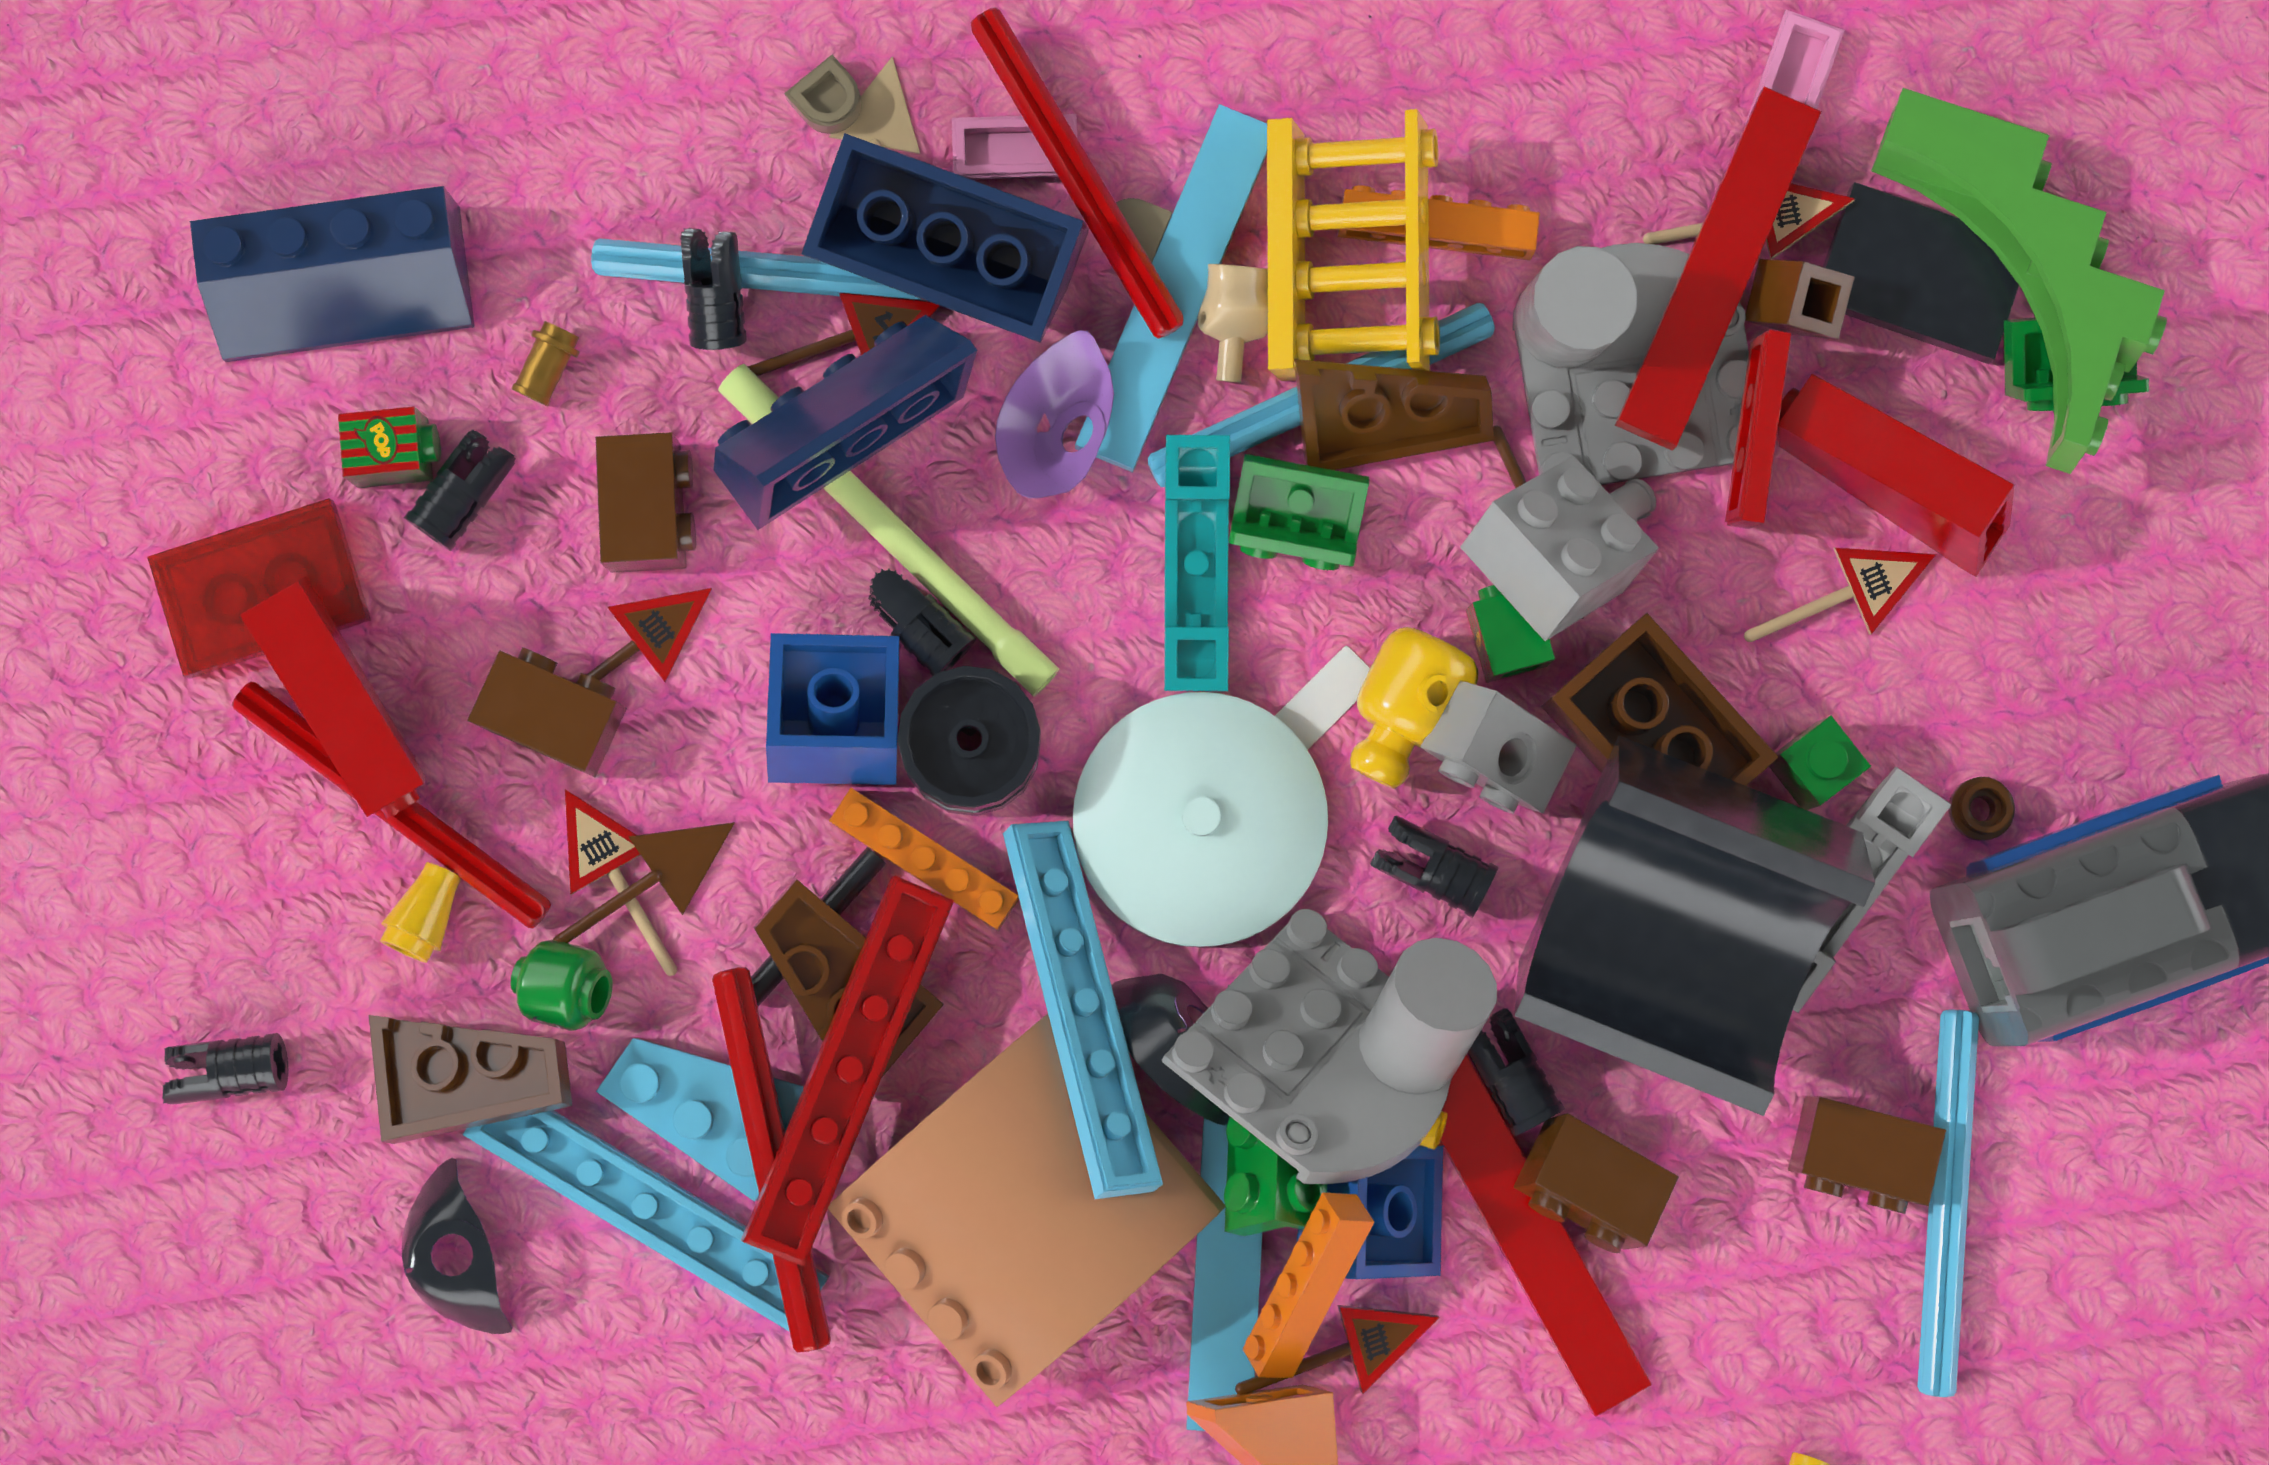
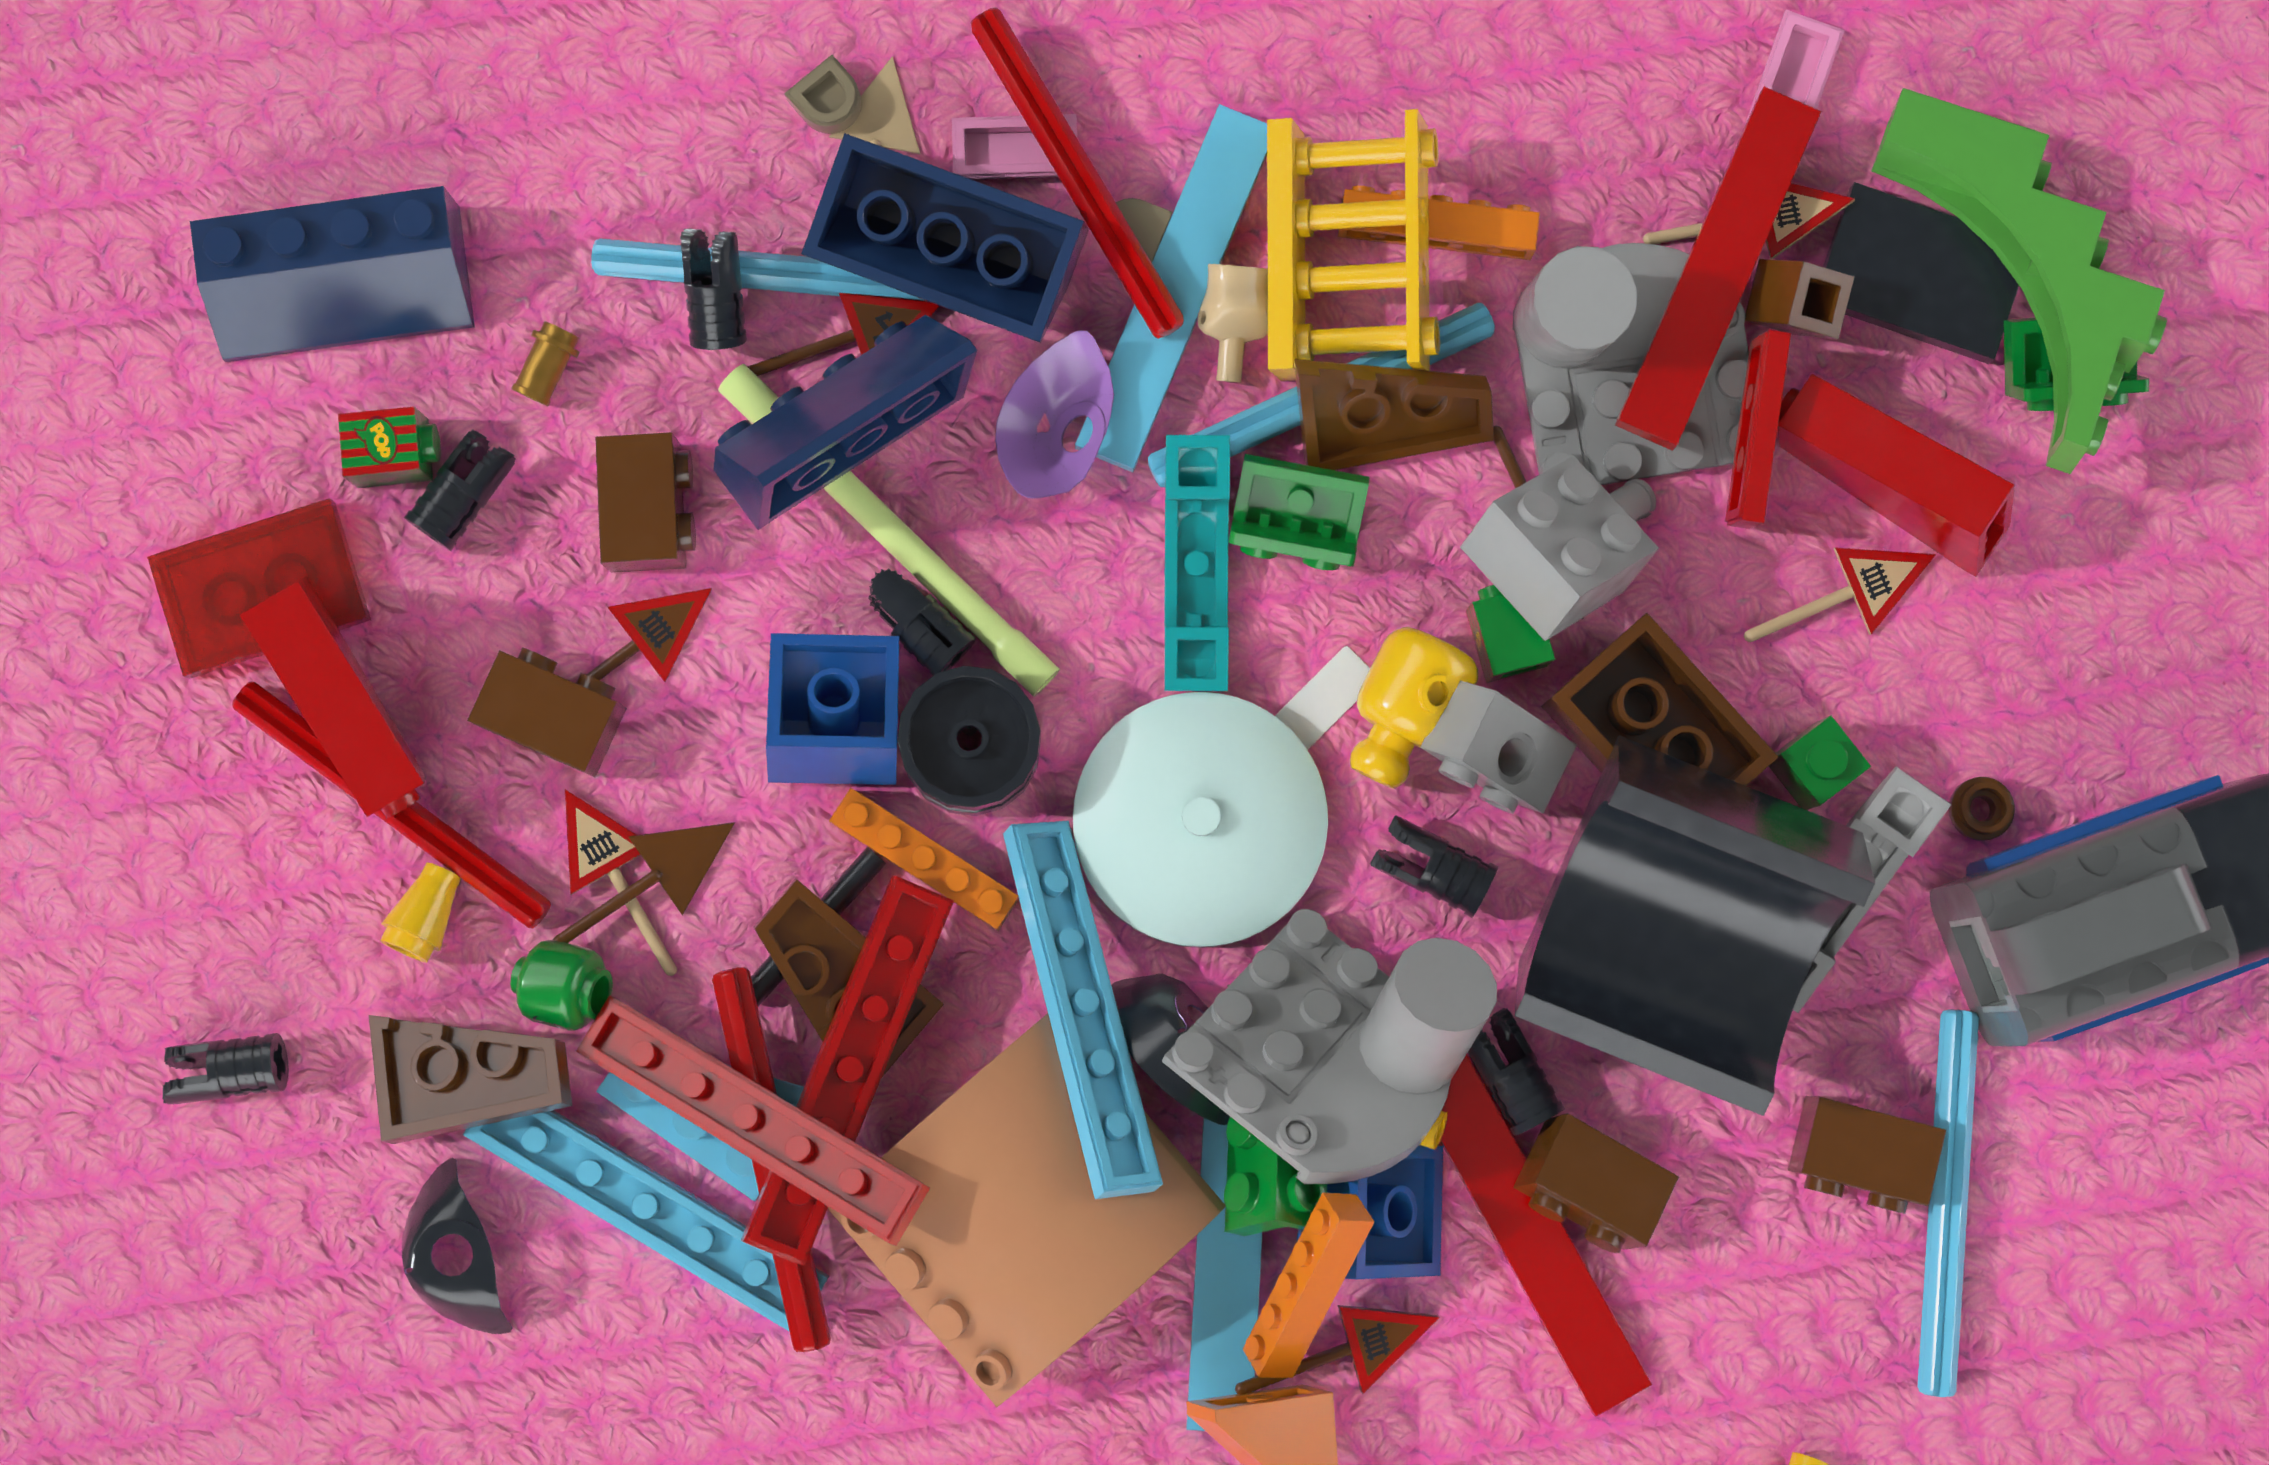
none -> tile [576,995,930,1246]

